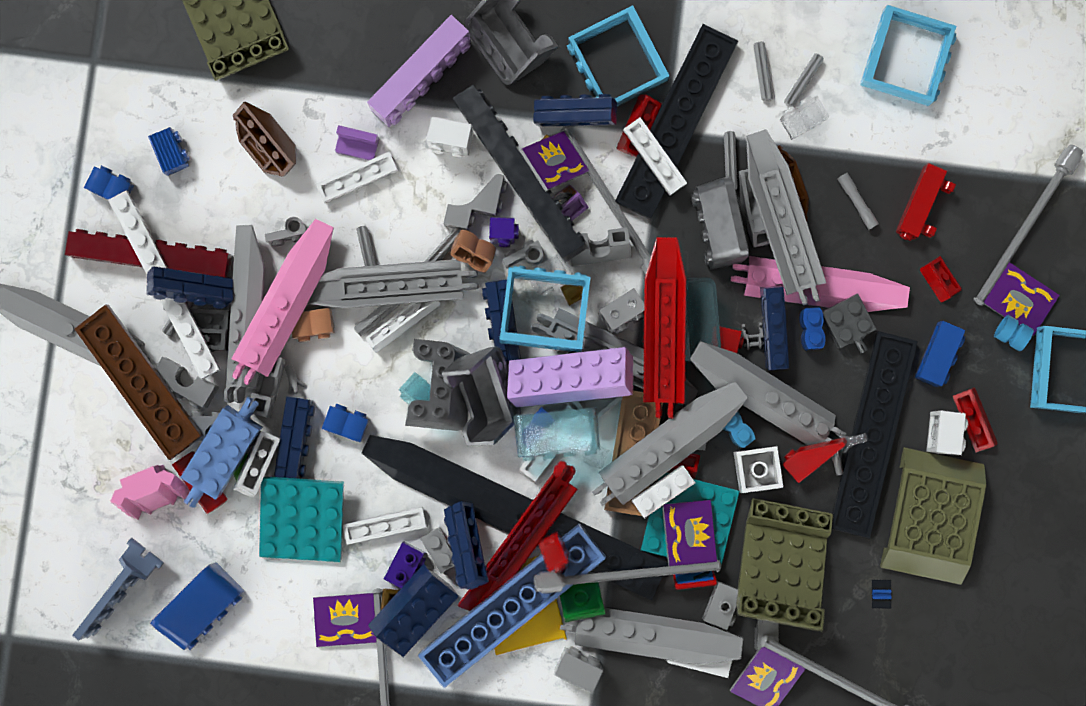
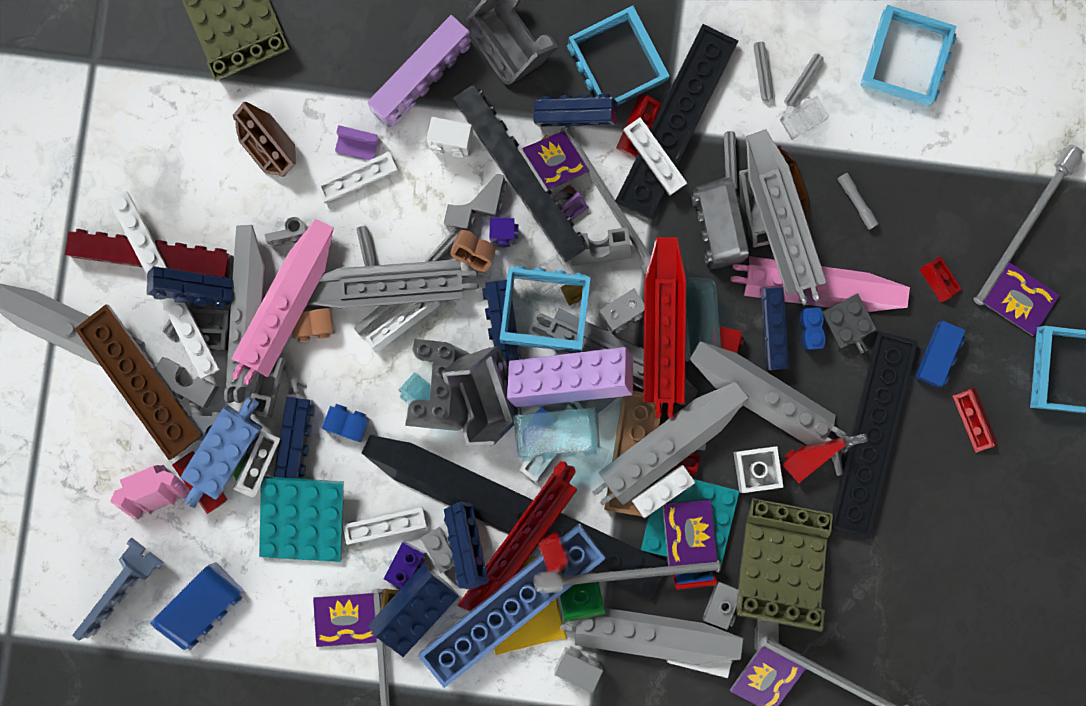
blue brick [84,165,134,200] -> none
blue brick [148,127,190,176] -> none
light grey plate [502,240,543,268] -> none
dark azure brick [723,412,755,448] -> none
light grey piece [741,322,764,350] -> none
black piece [872,580,891,609] -> none
olive slope [880,448,986,585] -> none
red brick [895,163,956,241] -> none
white piece [926,411,968,455] -> none
dark azure wheel [994,315,1034,352] -> none

